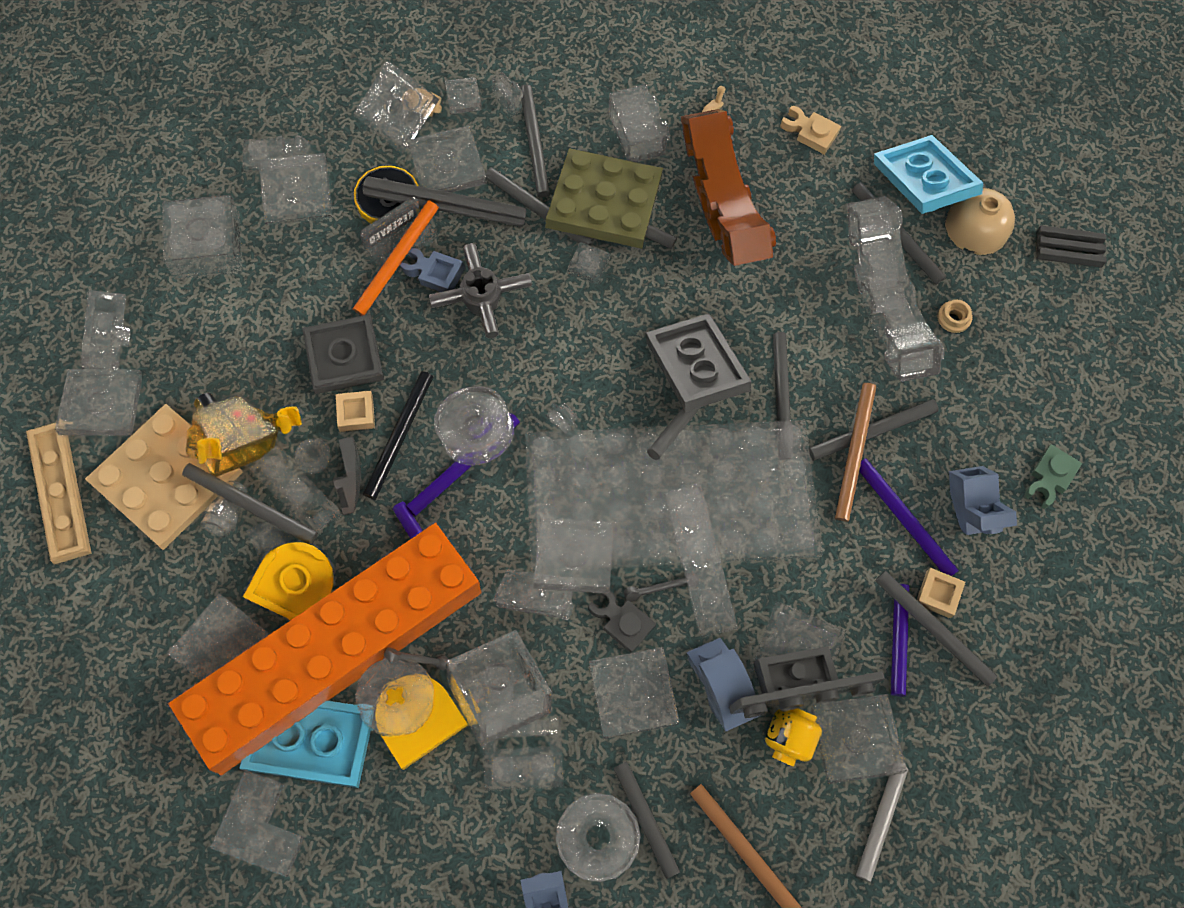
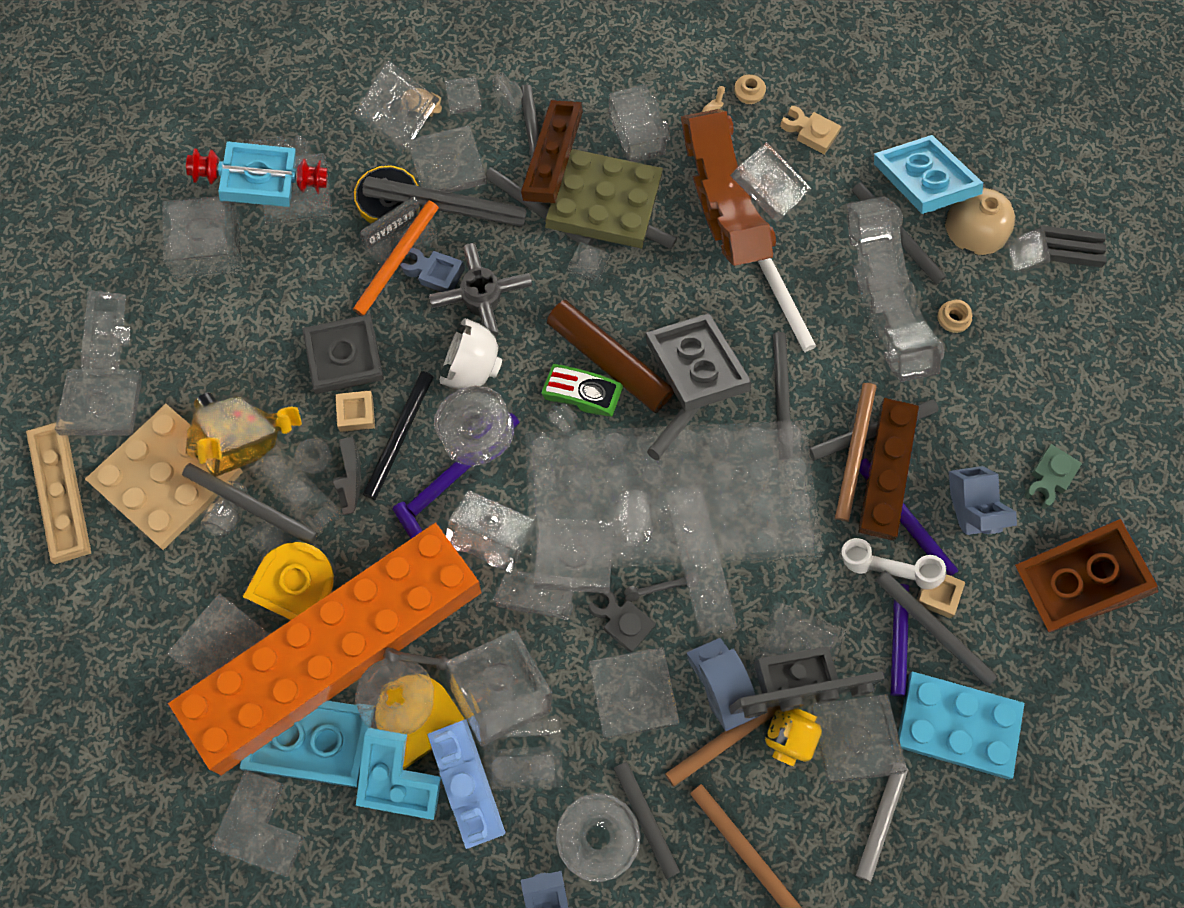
none -> medium azure plate [186,142,328,207]
none -> medium azure plate [356,728,441,820]
none -> light blue plate [427,719,505,849]
none -> white cylinder [440,318,502,391]
none -> clear brick [446,491,535,573]
none -> reddish brown plate [521,100,583,203]
none -> slope [541,364,623,417]
none -> reddish brown piece [547,300,674,413]
none -> clear brick [614,490,651,547]
none -> medium nougat bar [665,705,781,787]
none -> clear plate [730,142,812,223]
none -> tan plate [734,75,766,104]
none -> white piece [758,258,816,352]
none -> white bar [842,538,946,589]
none -> reddish brown plate [858,398,919,541]
none -> medium azure plate [895,671,1025,780]
none -> clear plate [1007,228,1051,273]
none -> dark orange slope [1015,519,1159,633]

